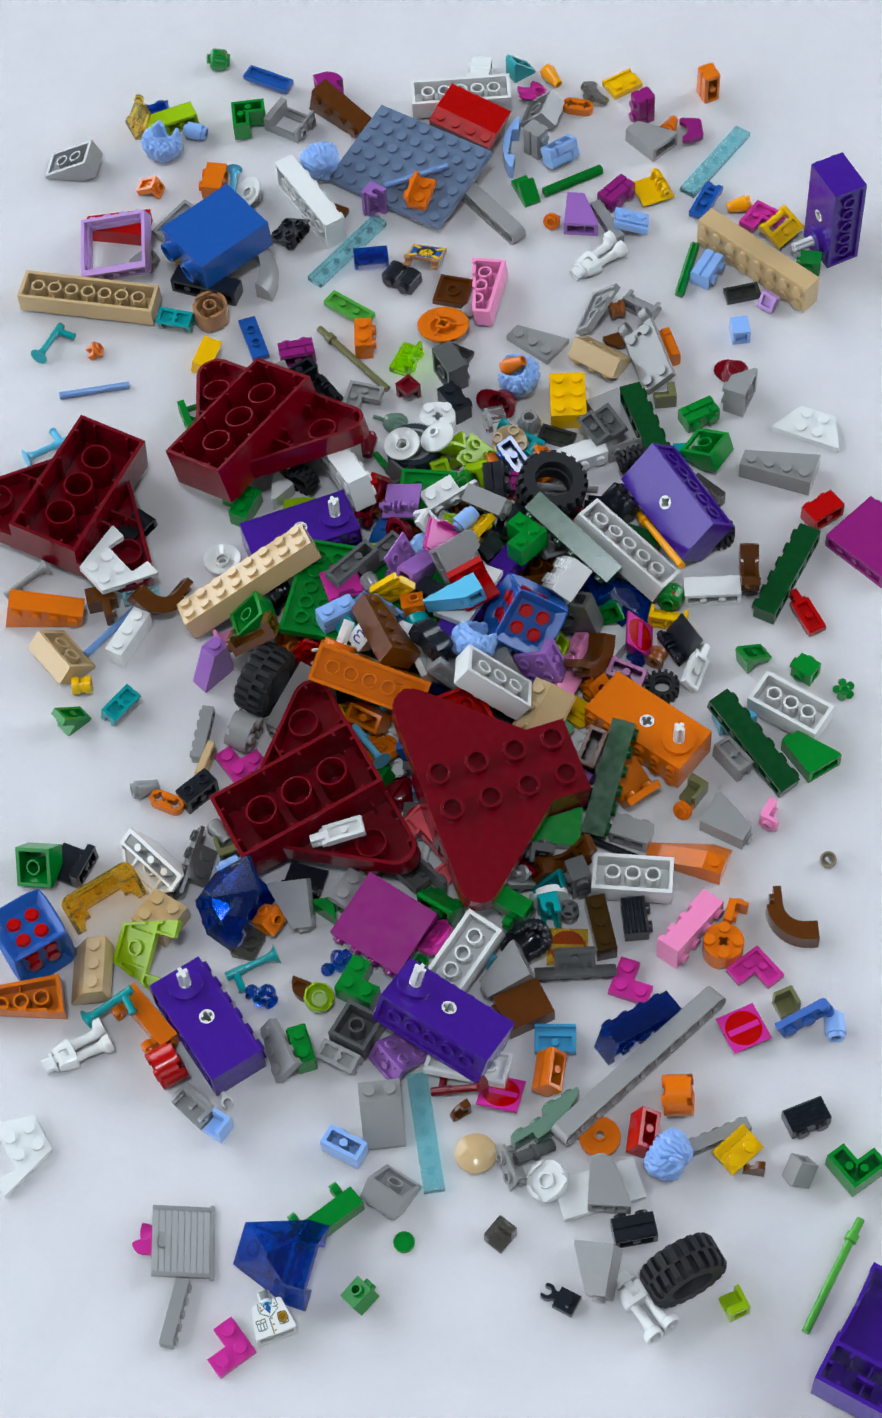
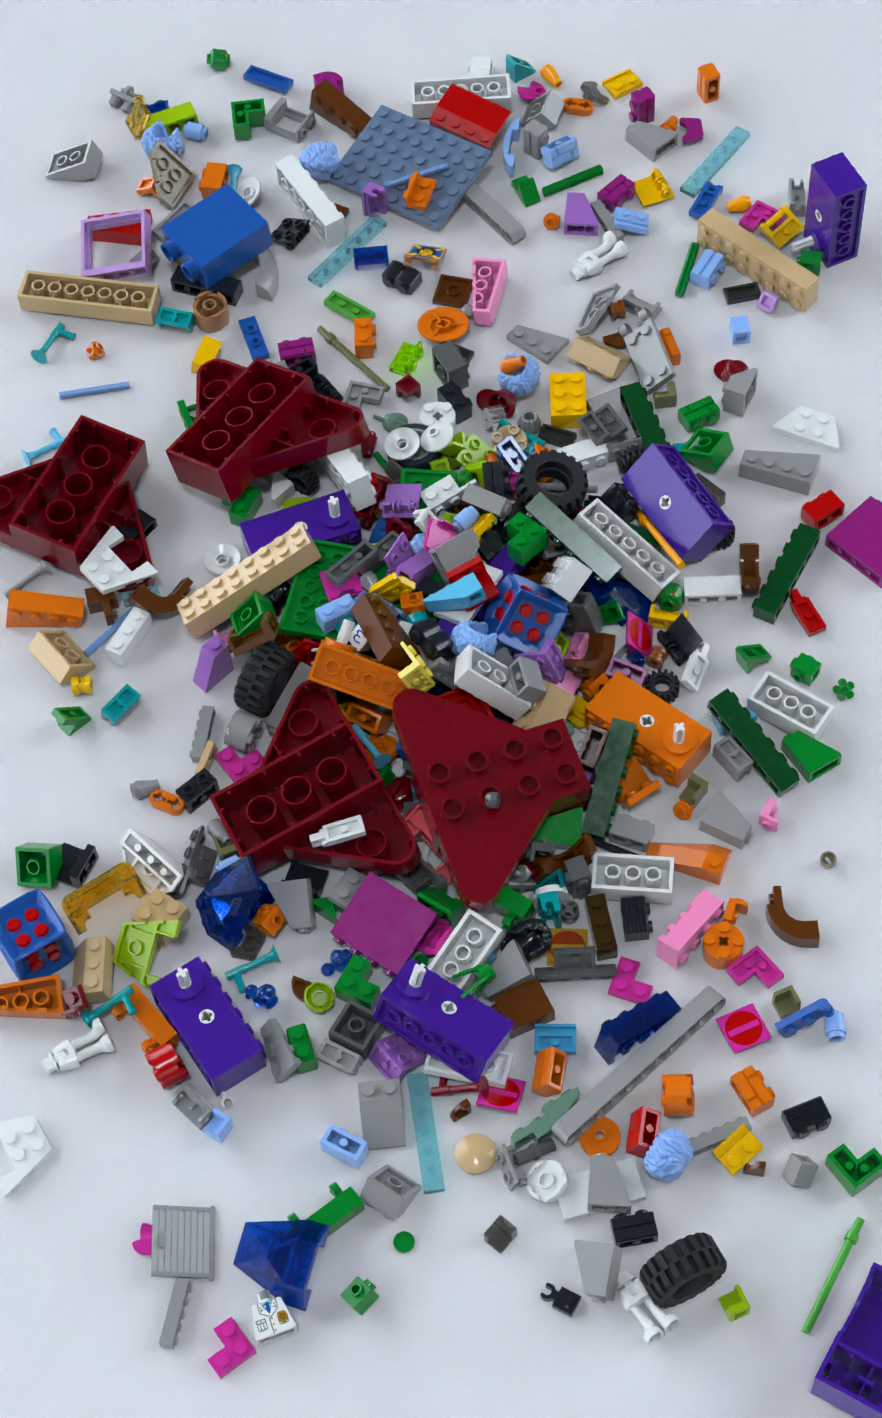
none -> dark red bracket [61,984,89,1018]
none -> light grey hips [108,85,140,115]
none -> dark tan plate [149,140,197,211]
none -> light yellow bracket [398,641,436,692]
none -> green plant [452,963,496,999]
none -> dark grey hinge [485,792,500,809]
none -> light grey brick [508,656,546,703]
none -> orange brick [730,1065,775,1118]
none -> light grey hinge [788,178,806,217]

